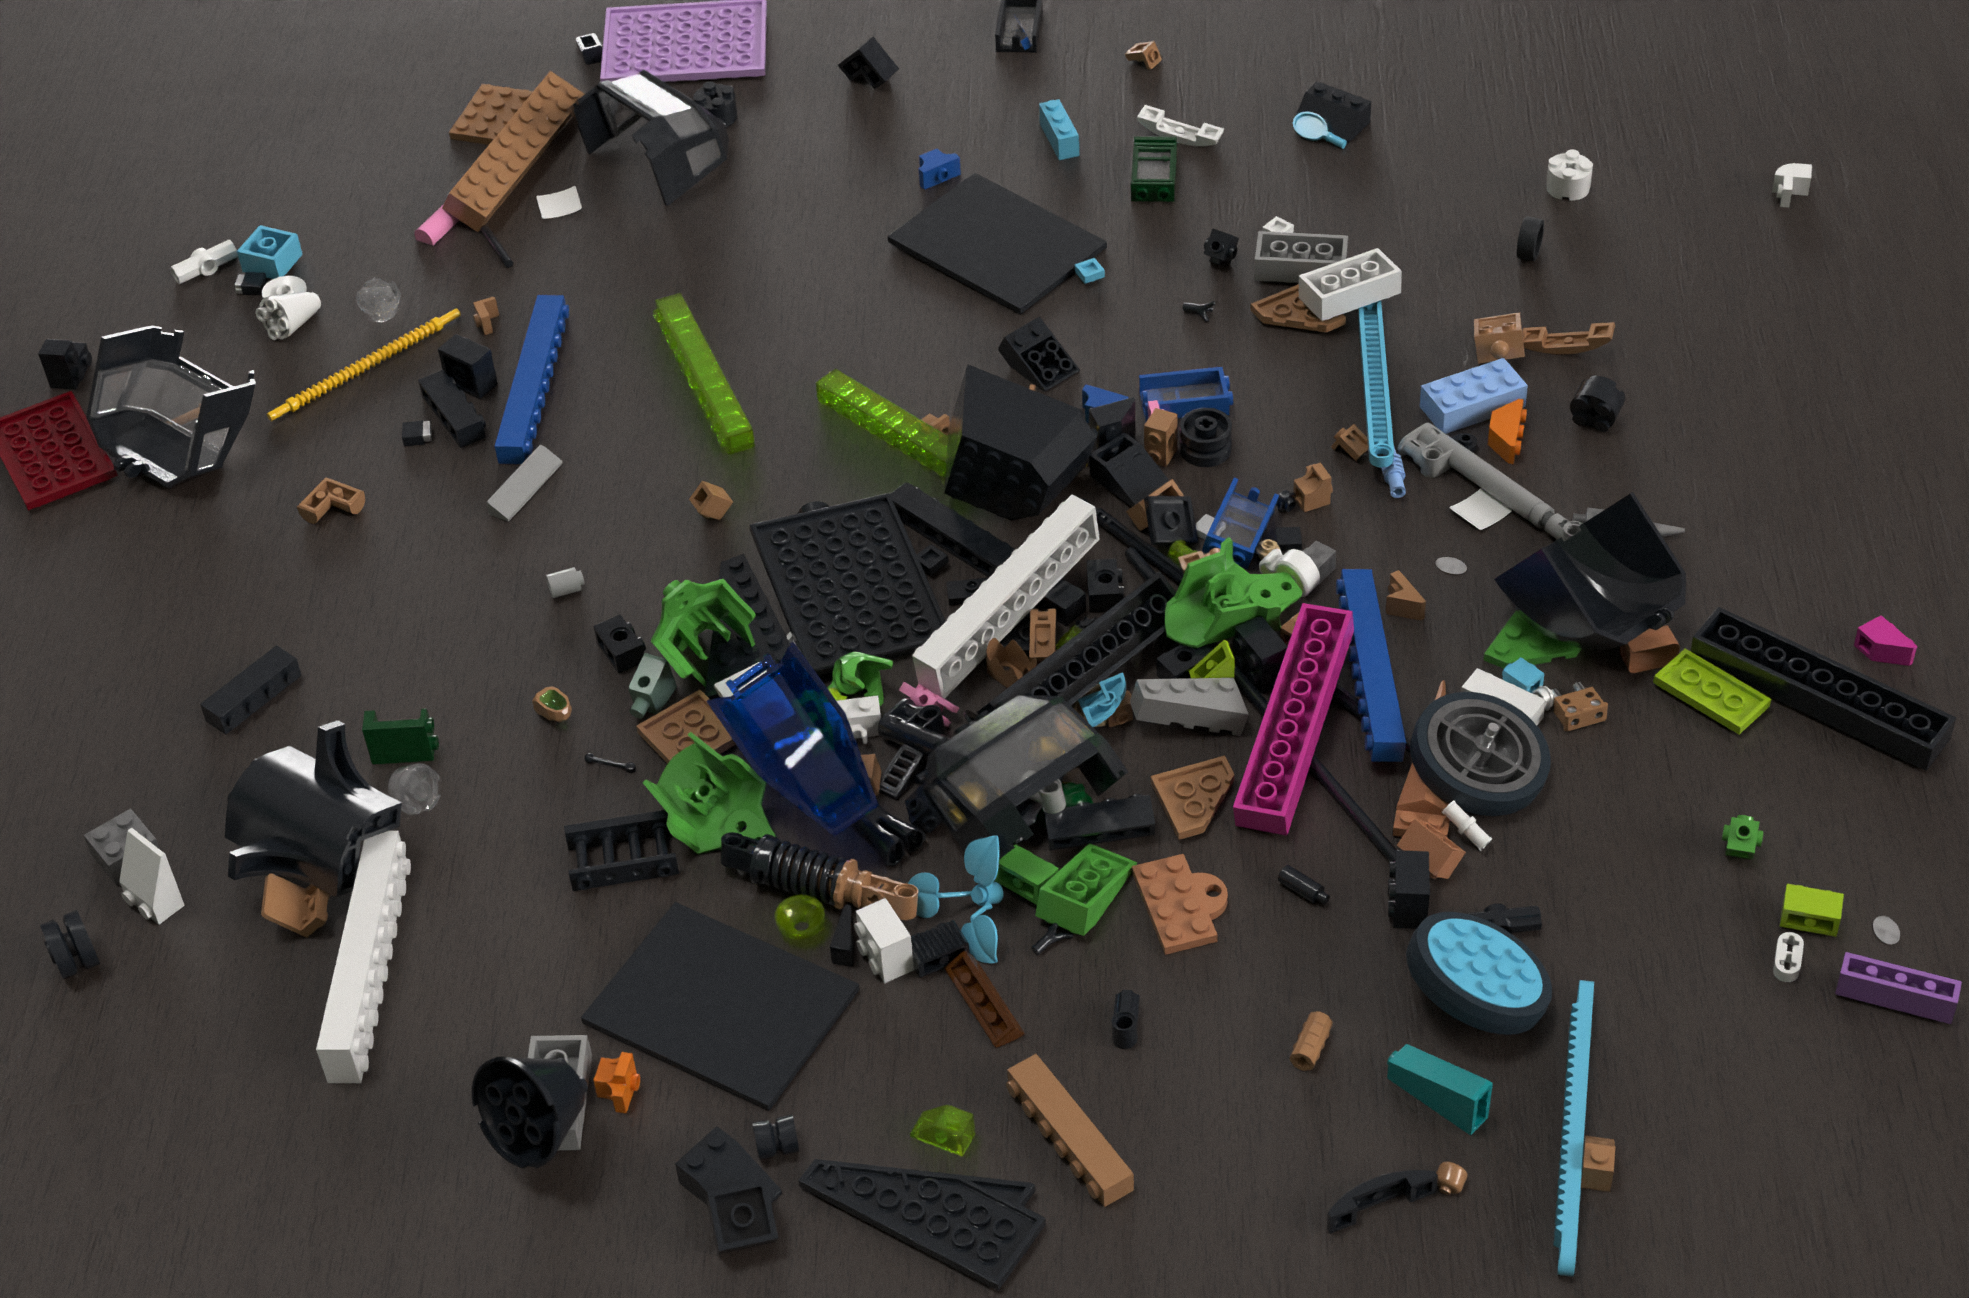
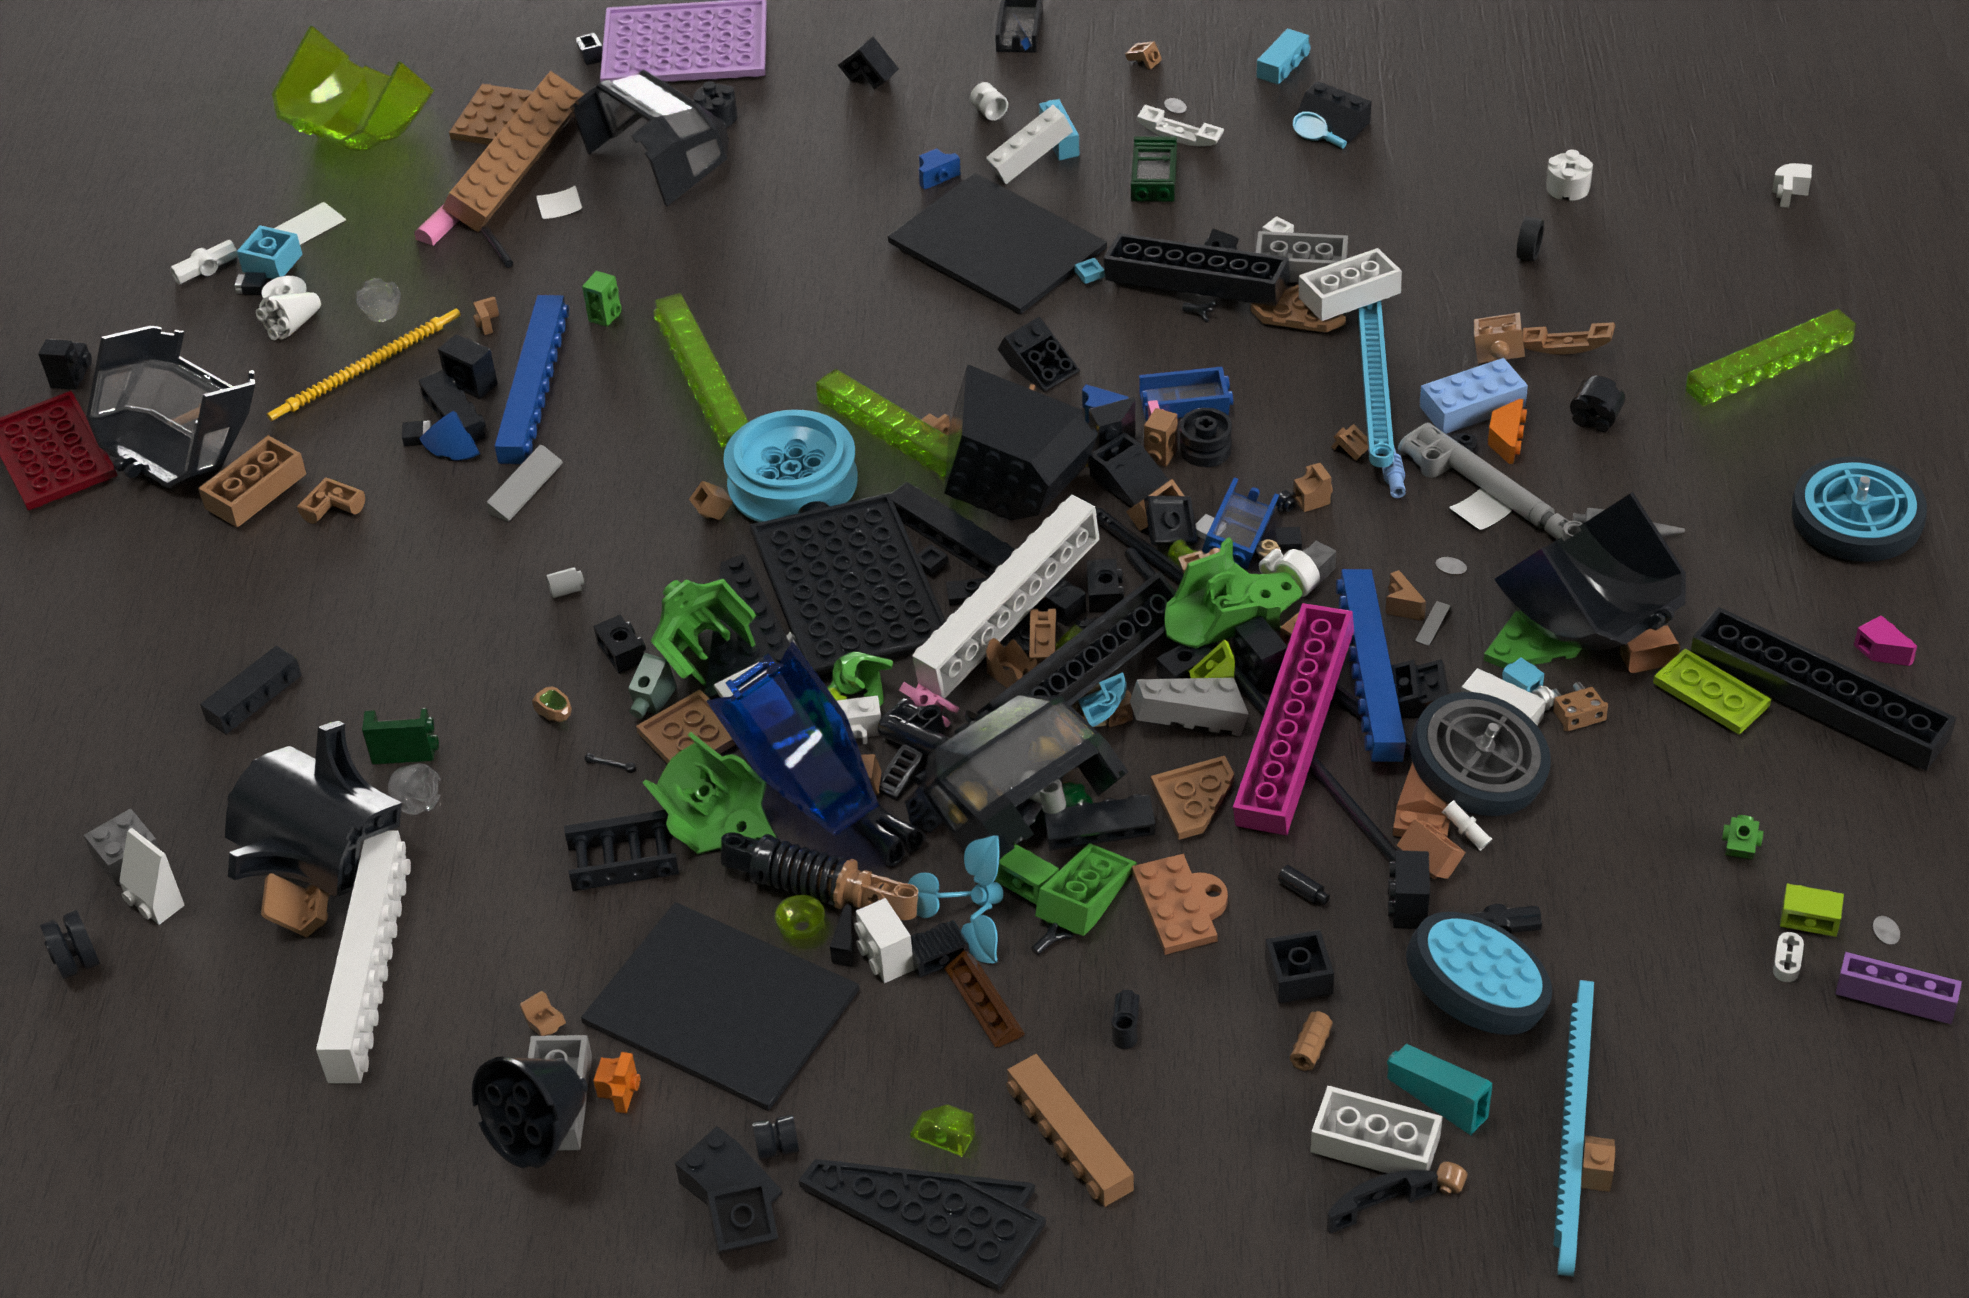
none -> medium nougat brick [198,435,306,528]
none -> clear neon green windscreen [272,25,434,151]
none -> white sticker [274,202,347,244]
none -> blue brick [419,411,480,461]
none -> medium nougat bracket [520,991,566,1036]
none -> bright green brick [582,271,622,327]
none -> medium azure wheel [724,410,858,522]
none -> white wheel [970,82,1008,120]
none -> white brick [986,105,1073,184]
none -> black brick [1103,233,1290,306]
none -> flat silver sticker [1165,98,1186,113]
none -> medium azure brick [1257,28,1311,85]
none -> black brick [1265,930,1334,1003]
none -> white brick [1310,1086,1442,1174]
none -> black brick [1391,659,1449,718]
none -> light grey piece [1415,601,1451,646]
none -> clear neon green brick [1686,309,1856,406]
none -> wheel [1791,457,1927,562]

